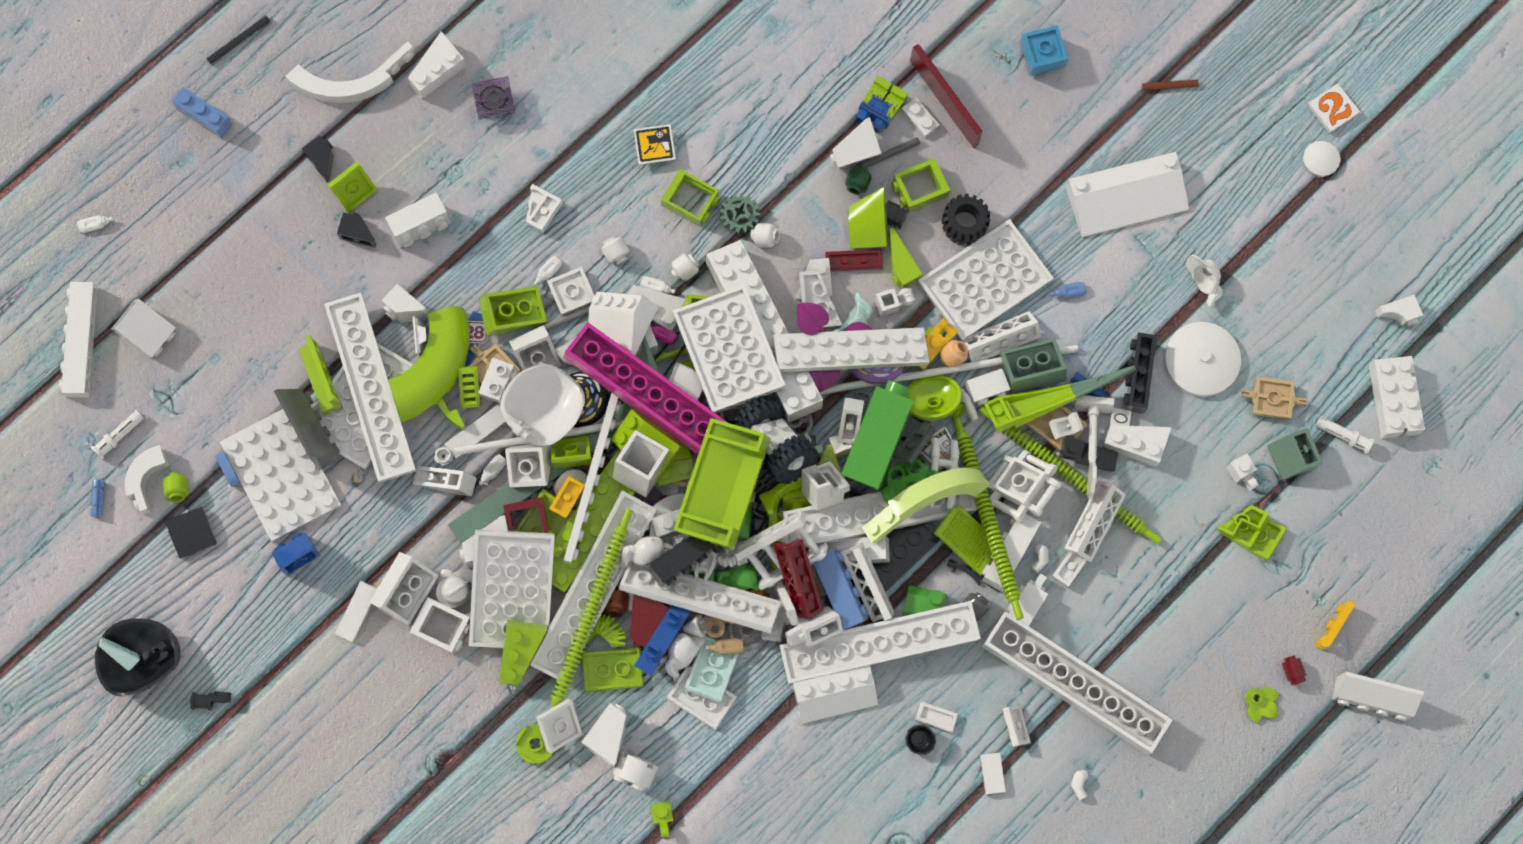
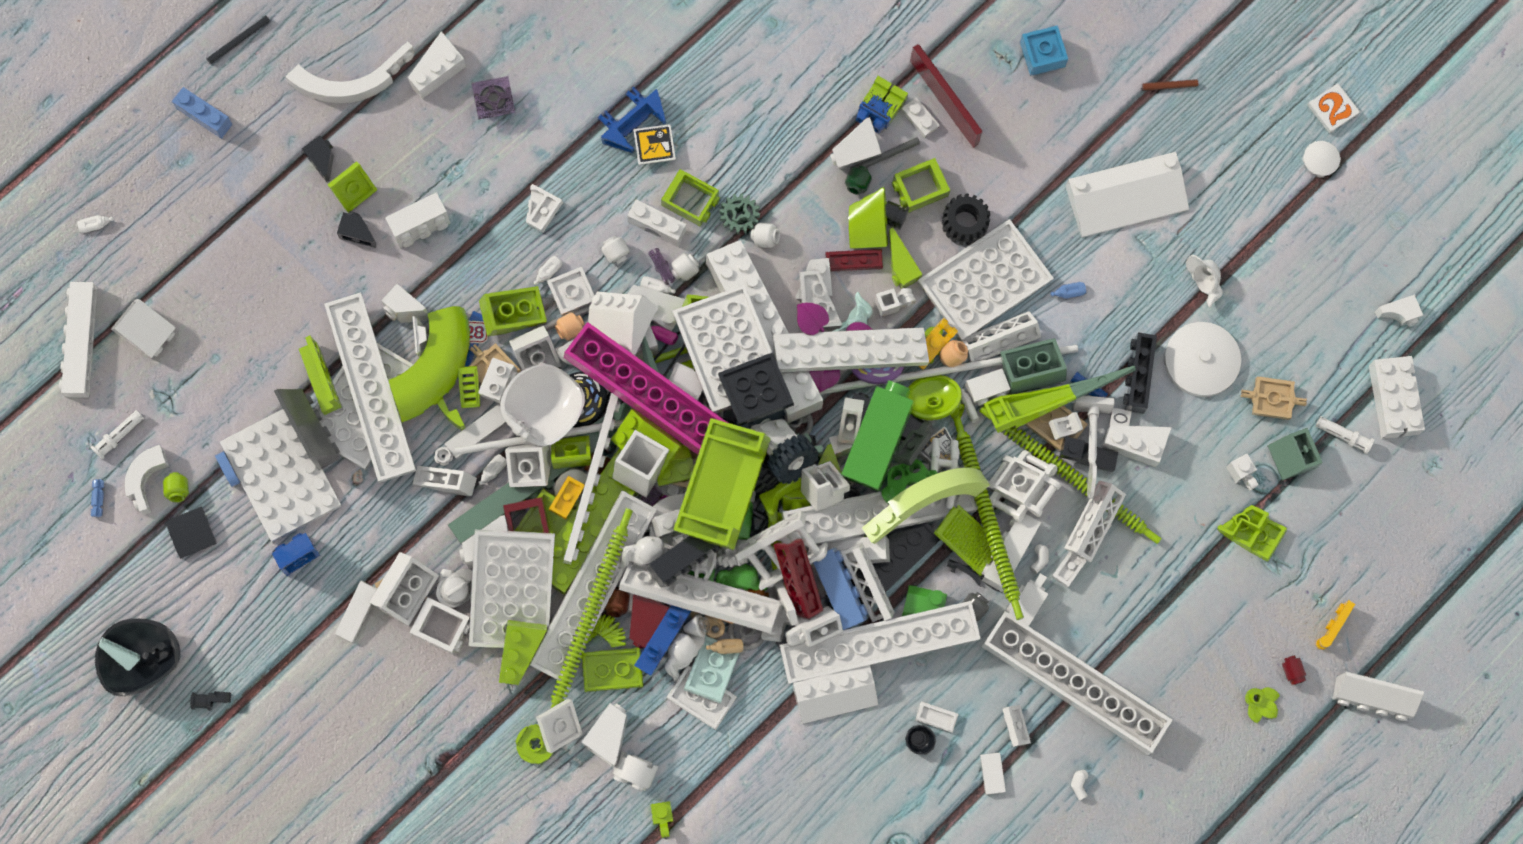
none -> light nougat head [555,313,585,341]
none -> blue hose [598,87,666,153]
none -> white arch [627,200,687,247]
none -> clear purple pin [648,248,676,285]
none -> black plate [718,353,794,426]

